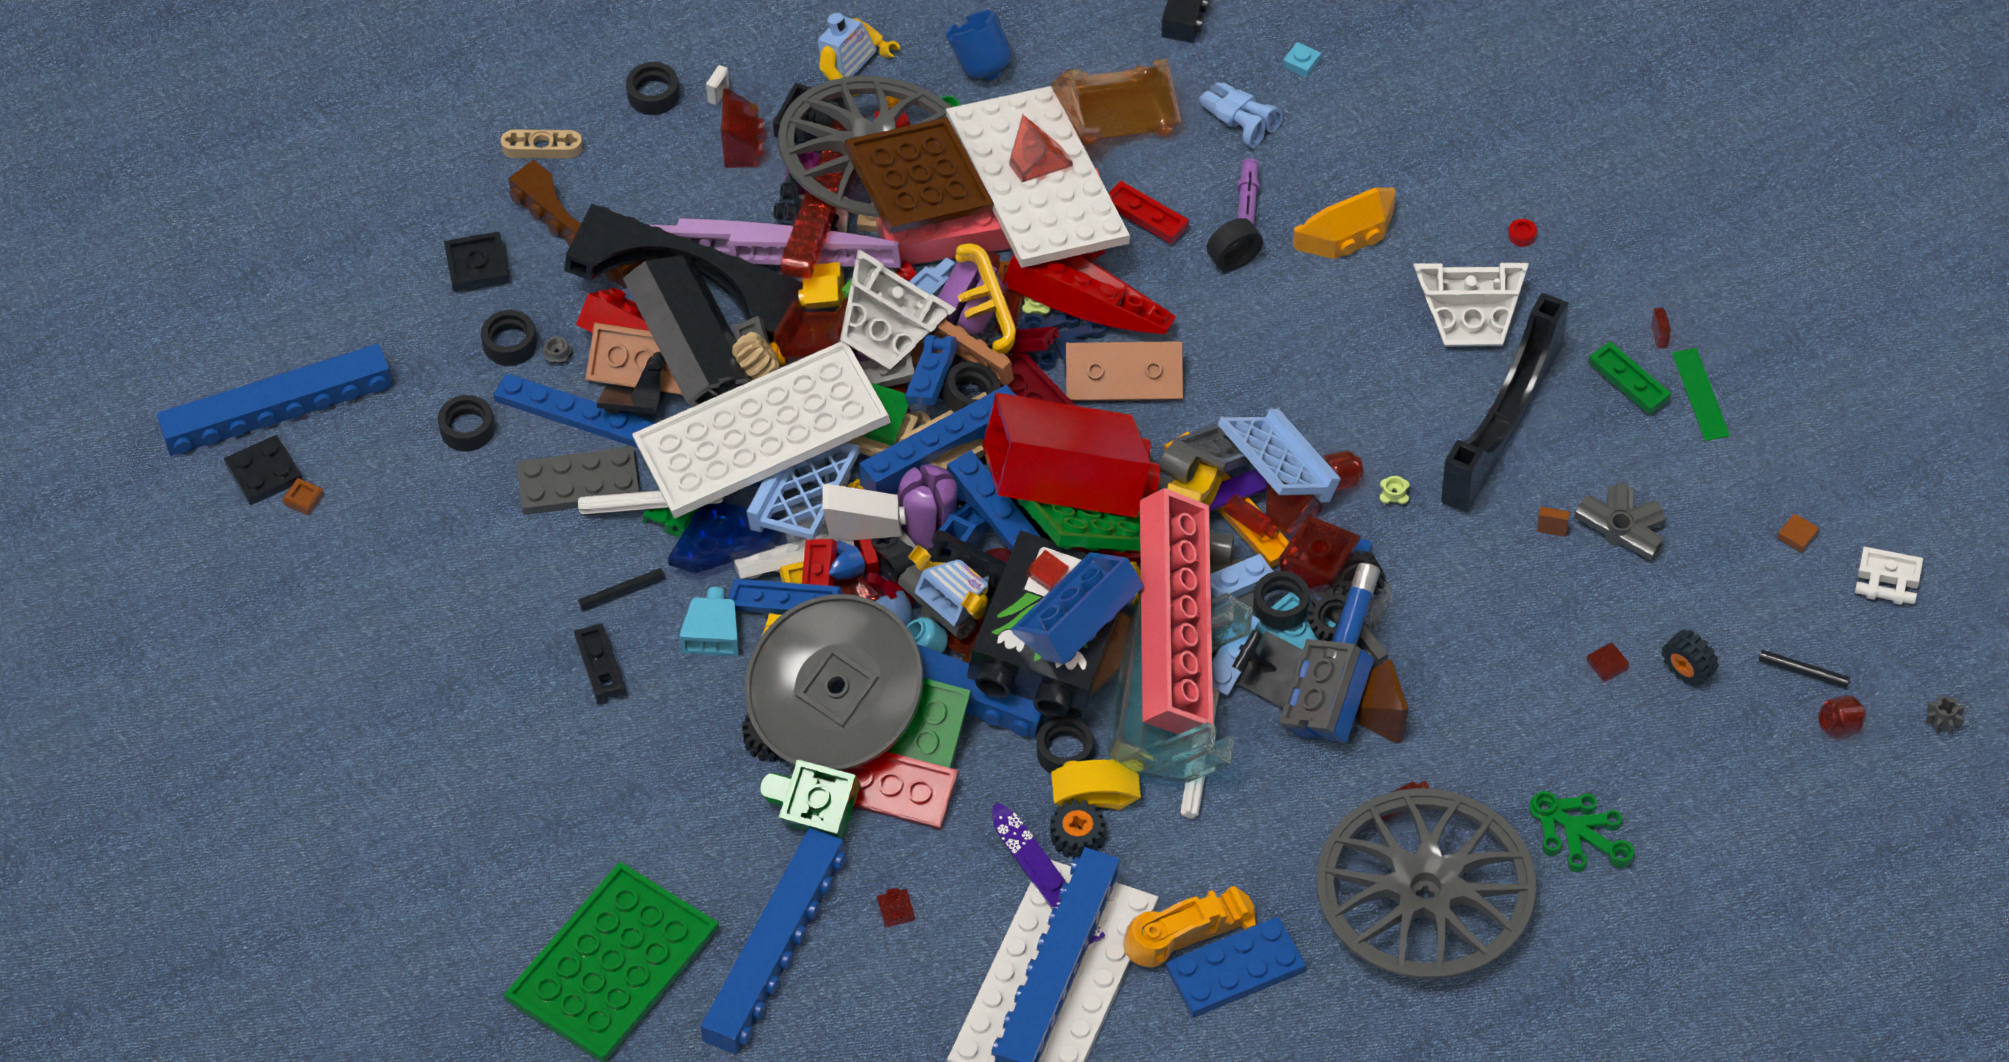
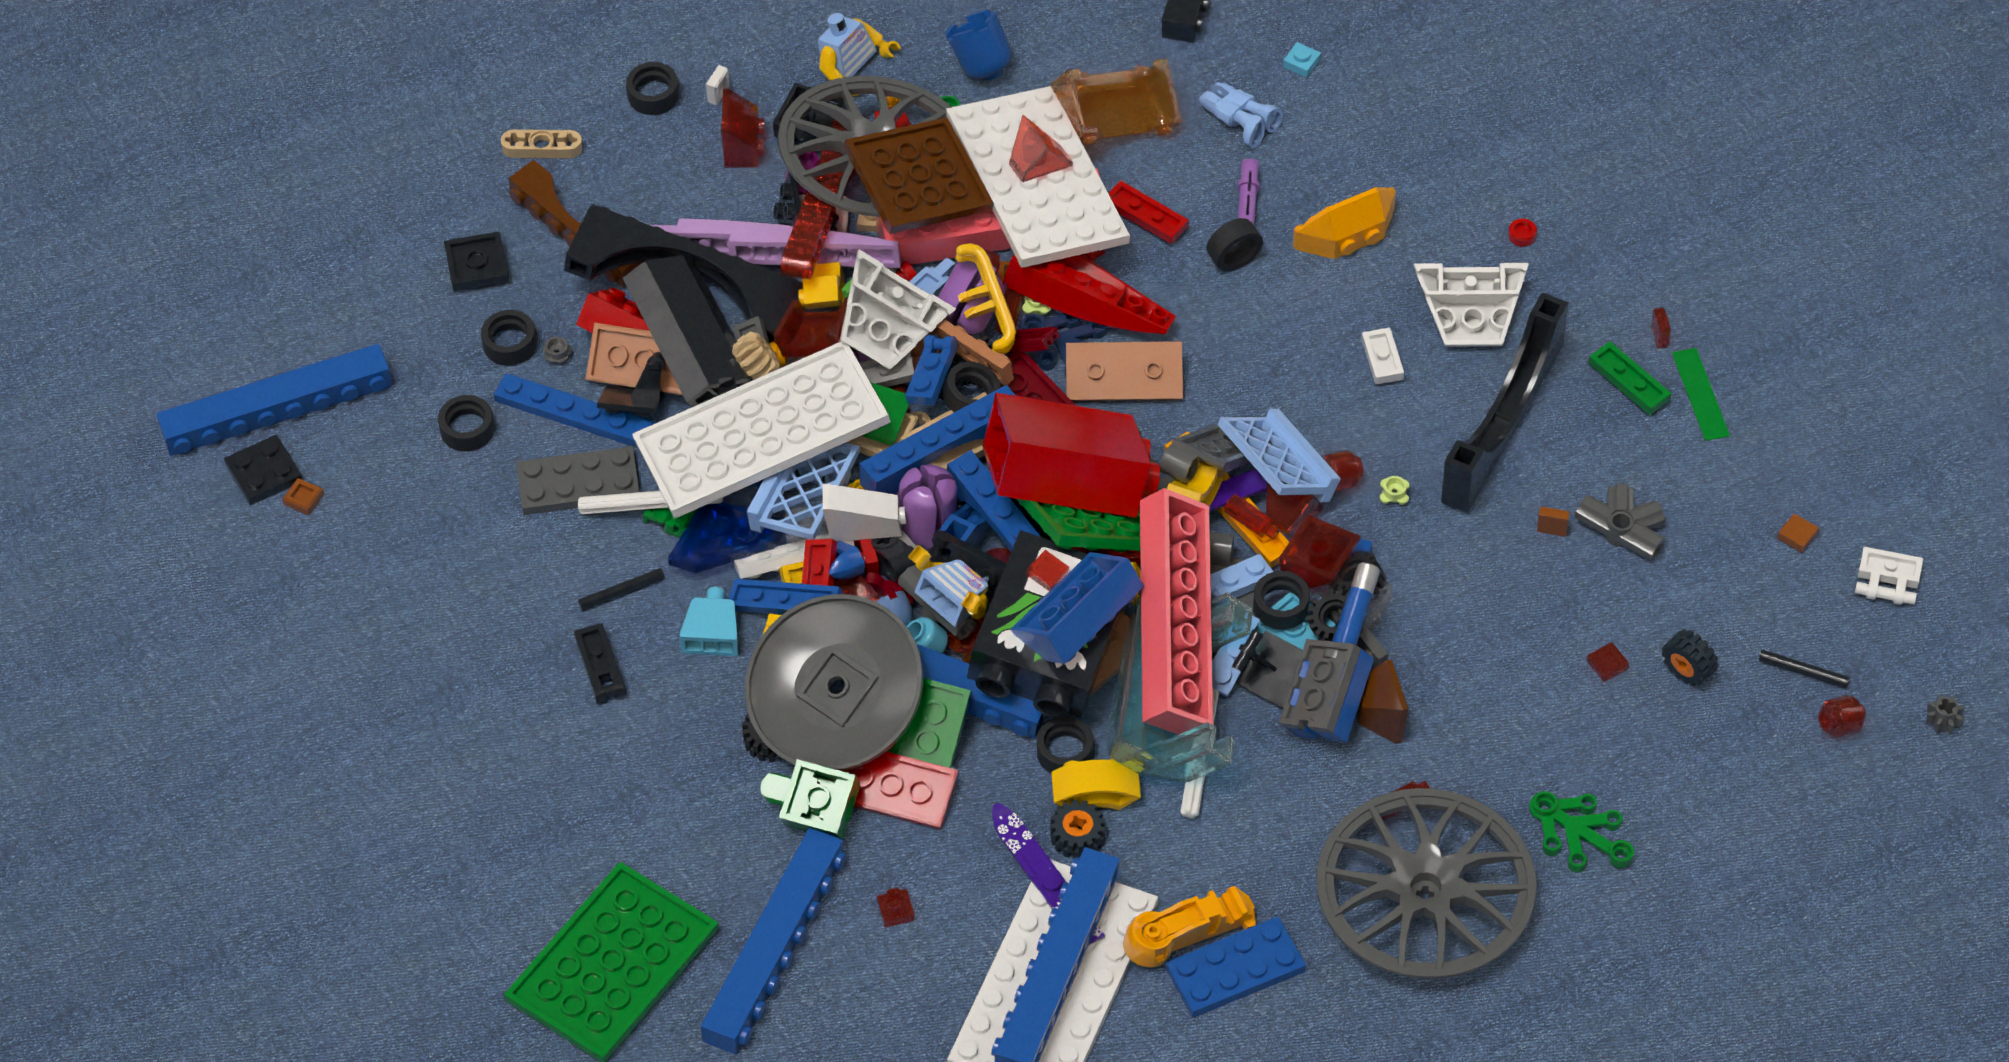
none -> white plate [1361,328,1404,385]

